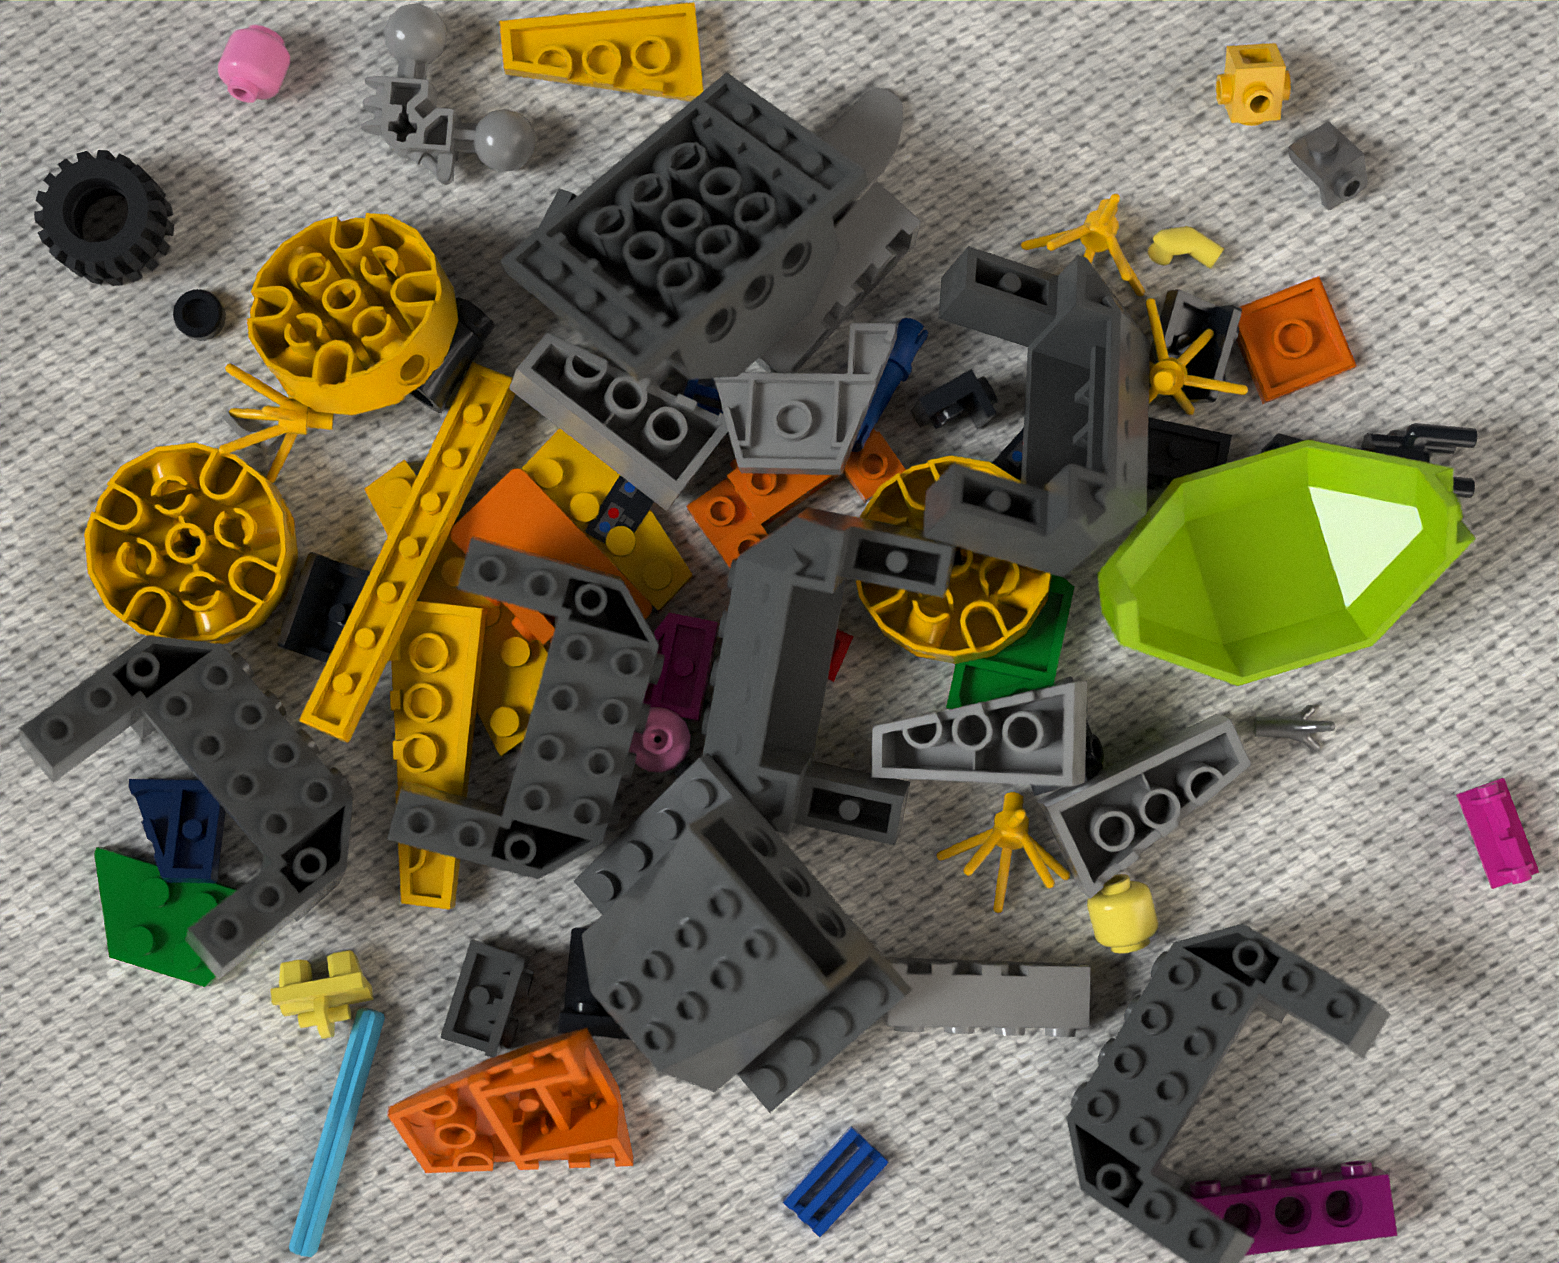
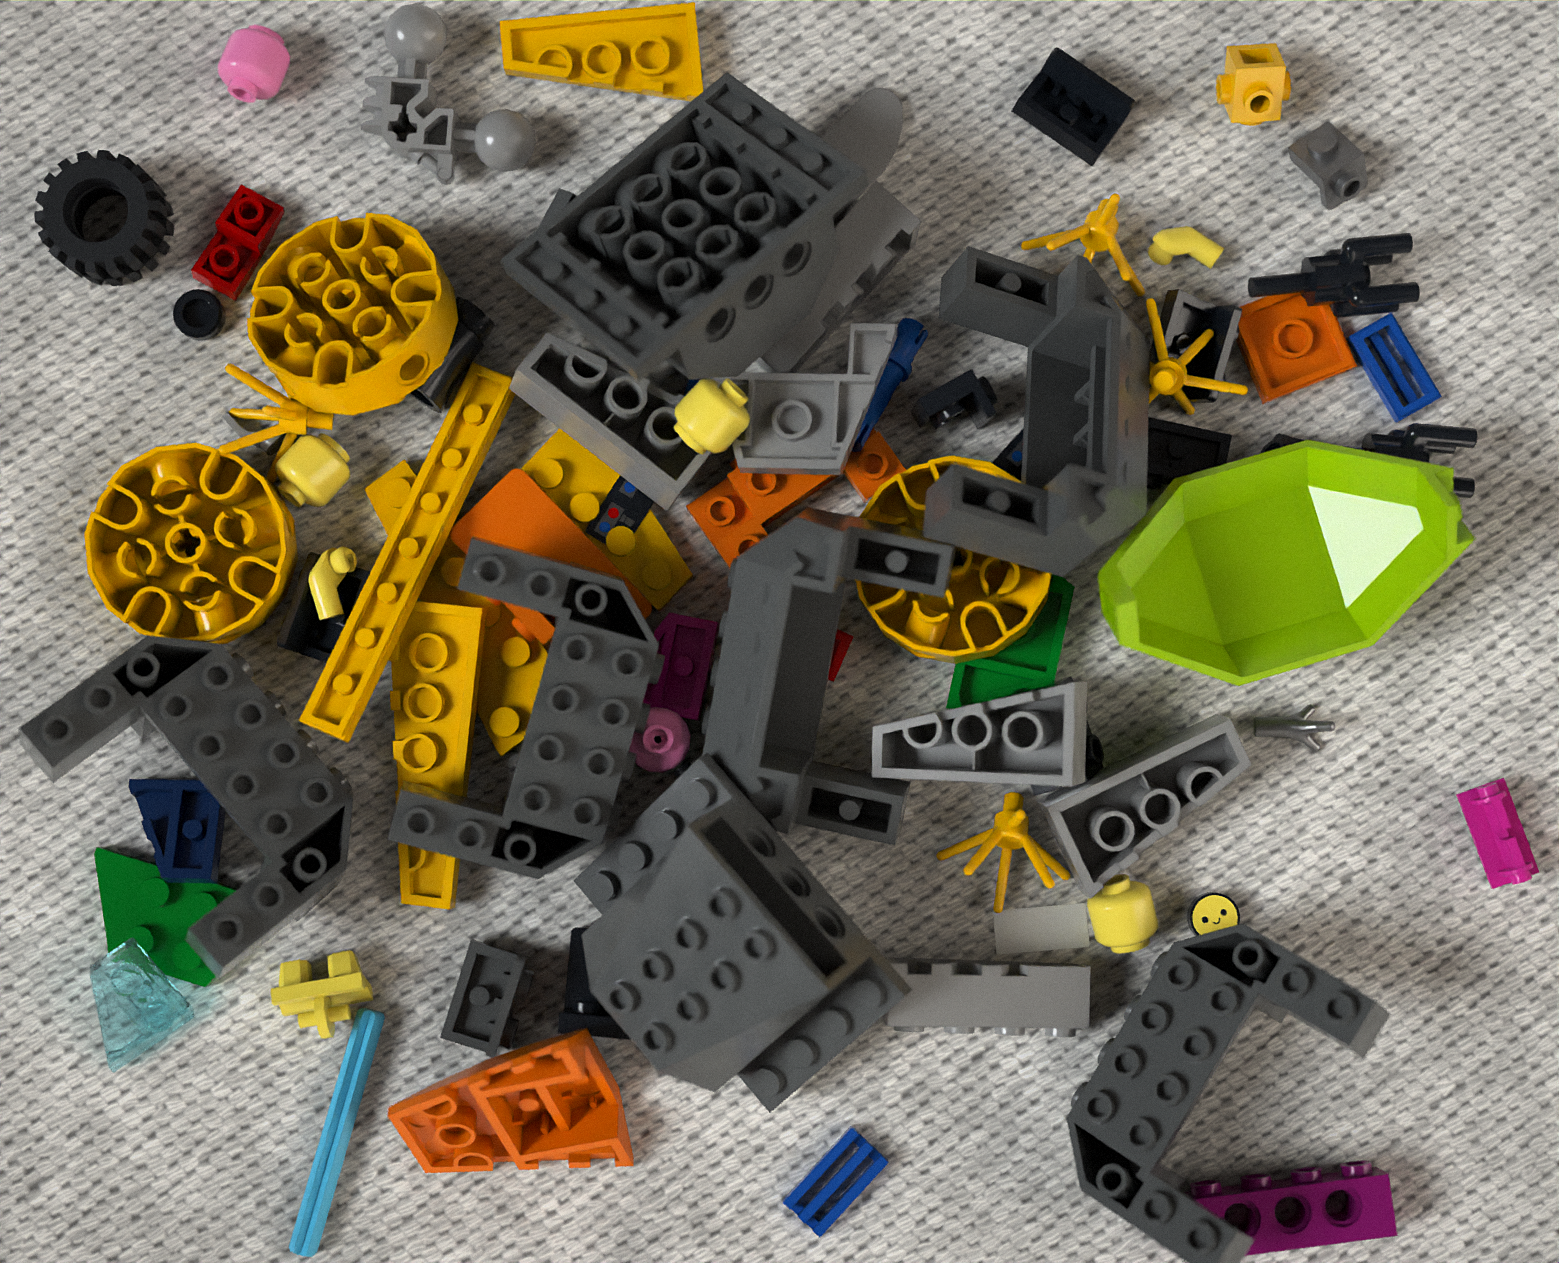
none -> clear light blue wing [90,937,194,1073]
none -> red slope [191,184,285,301]
none -> light yellow head [275,433,350,508]
none -> light yellow arm [308,546,357,621]
none -> light yellow head [674,378,750,454]
none -> white sticker [993,903,1090,954]
none -> black bracket [1012,47,1136,166]
none -> light yellow tile [1187,892,1240,936]
none -> black plant [1248,233,1420,318]
none -> blue tile [1346,312,1442,423]

